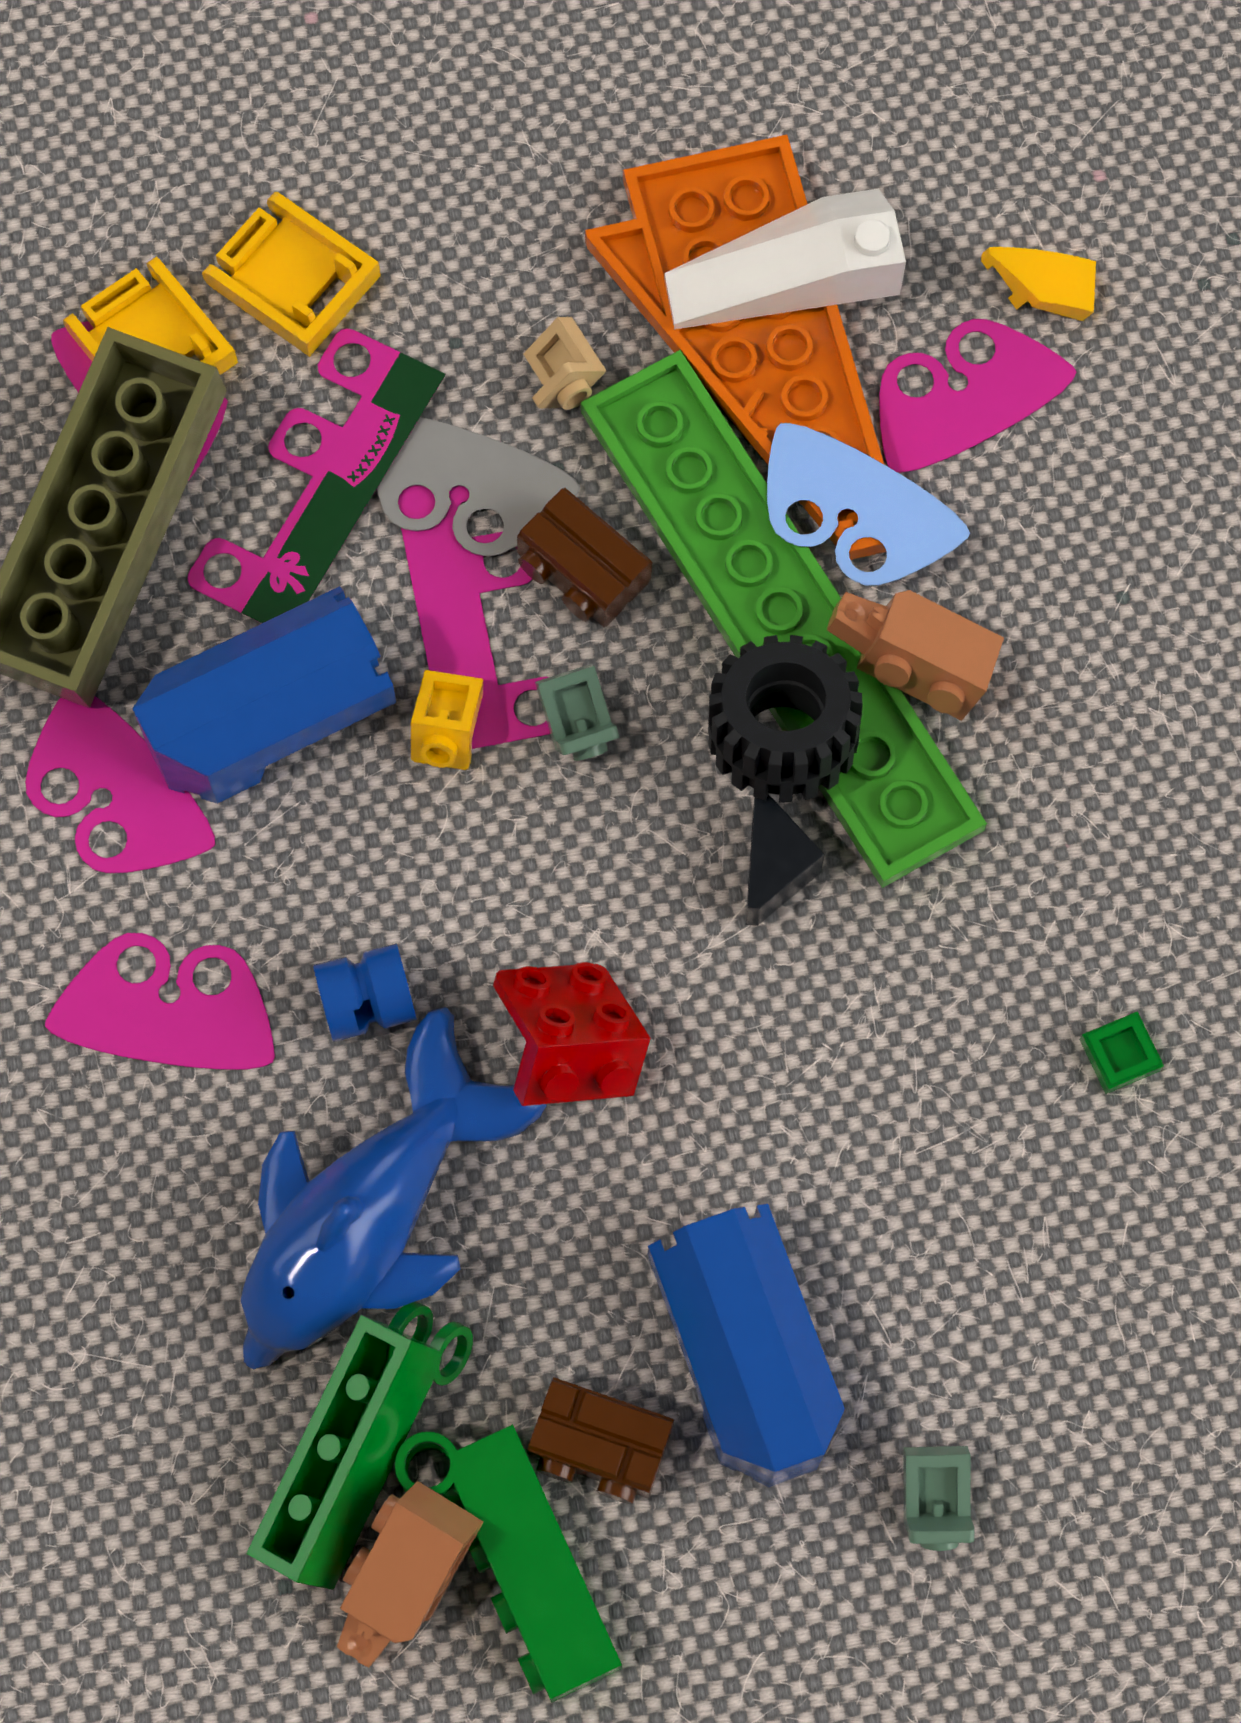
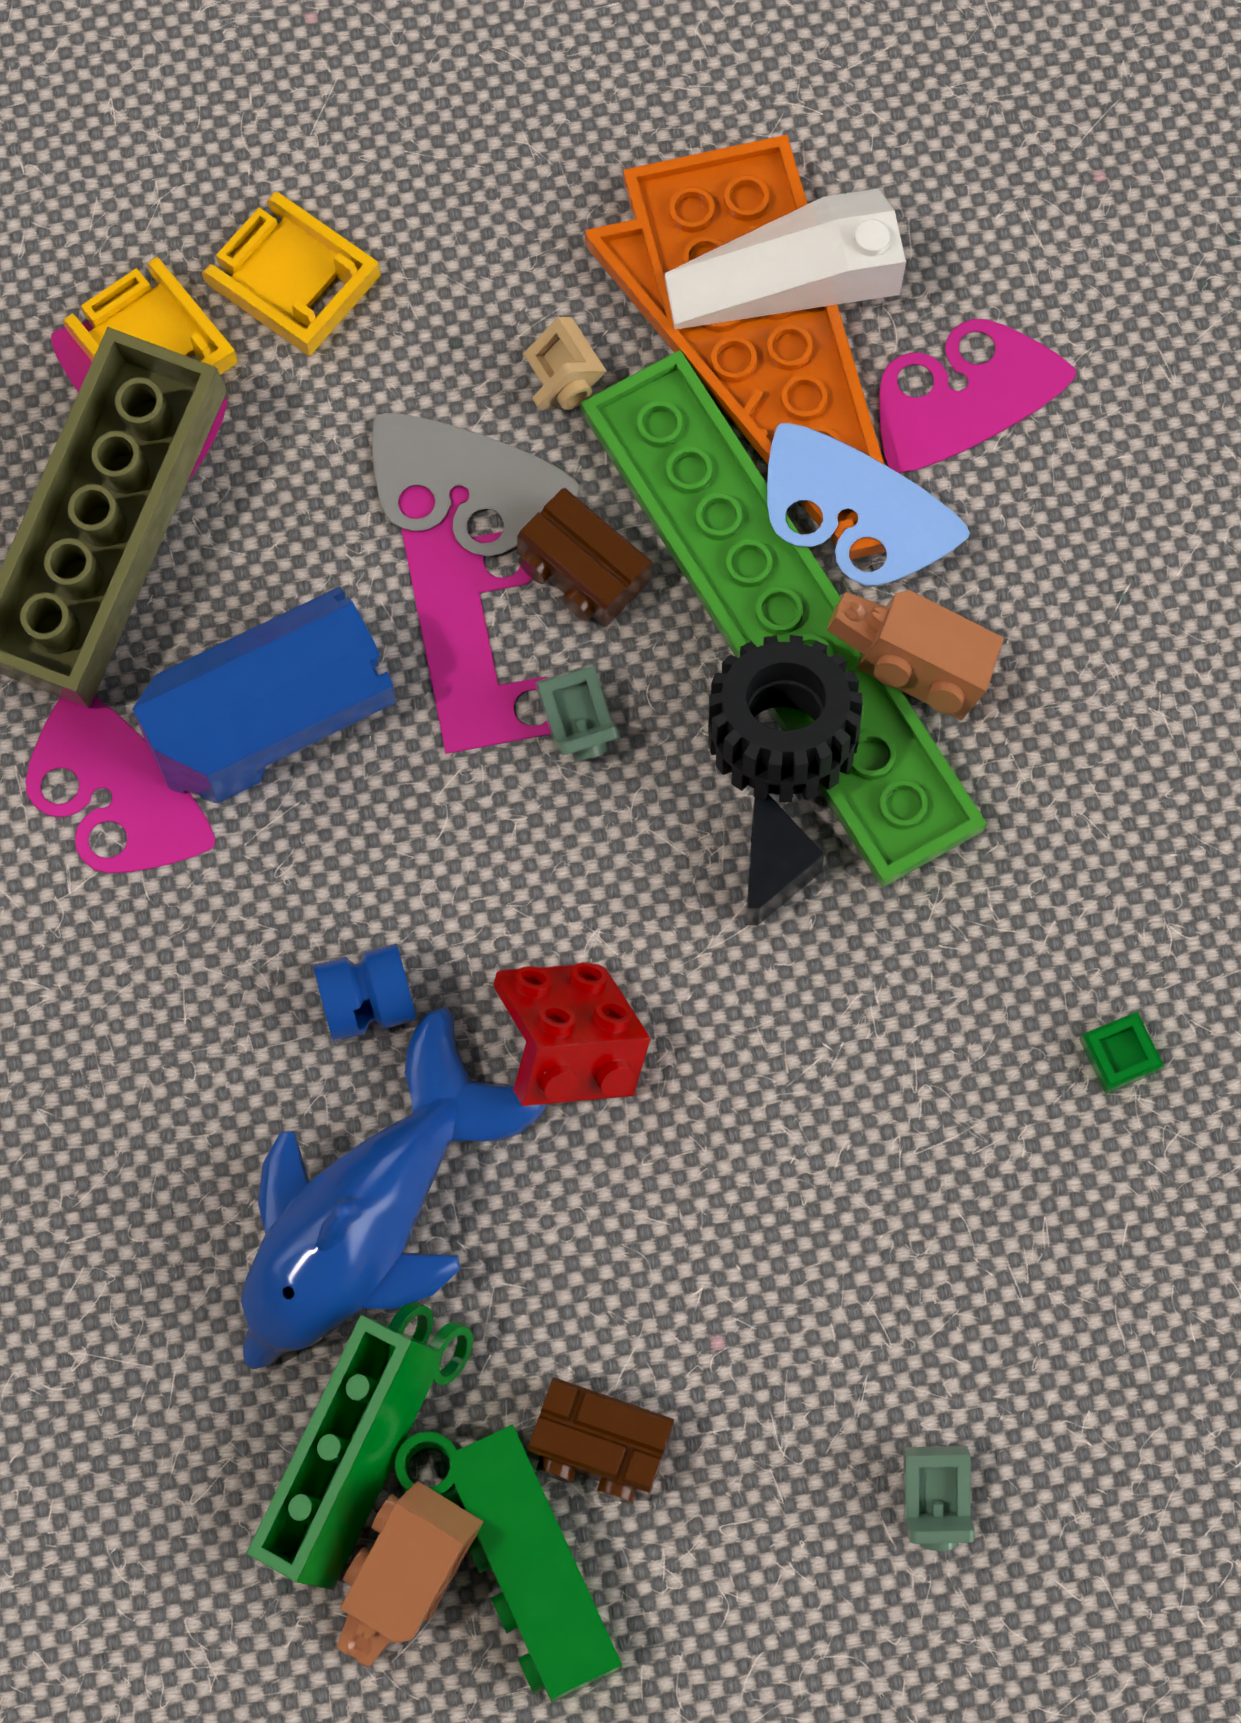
dark pink piece [45,933,275,1070] -> none
piece [187,329,446,623] -> none
yellow bracket [411,670,483,770] -> none
blue brick [647,1204,845,1487] -> none
yellow slope [981,247,1096,321] -> none

